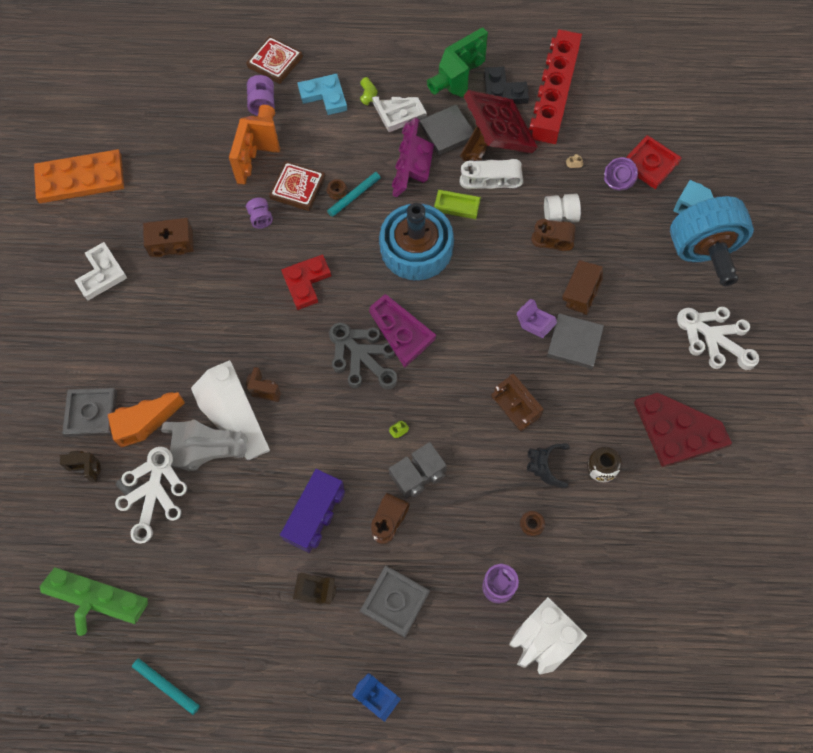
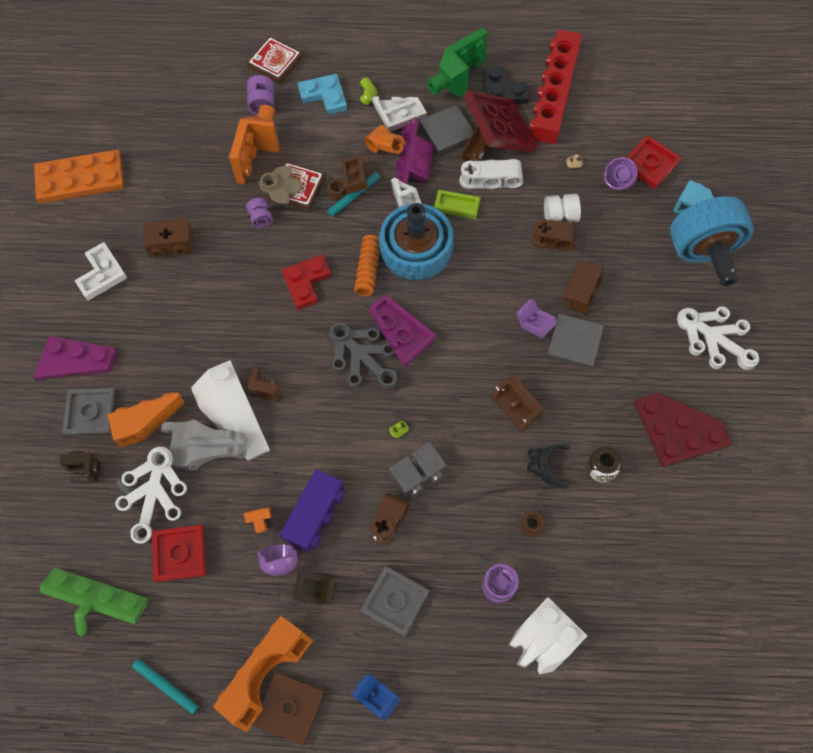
none -> magenta wing [33,336,117,381]
none -> red plate [152,524,207,583]
none -> orange arch [213,616,313,732]
none -> orange tile [244,506,273,534]
none -> reddish brown plate [254,672,325,746]
none -> medium lavender hair [258,544,298,577]
none -> dark tan plate [259,166,303,204]
none -> reddish brown plate [341,154,368,194]
none -> orange piece [354,235,380,296]
none -> orange piece [364,125,405,154]
none -> white slope [391,178,422,207]

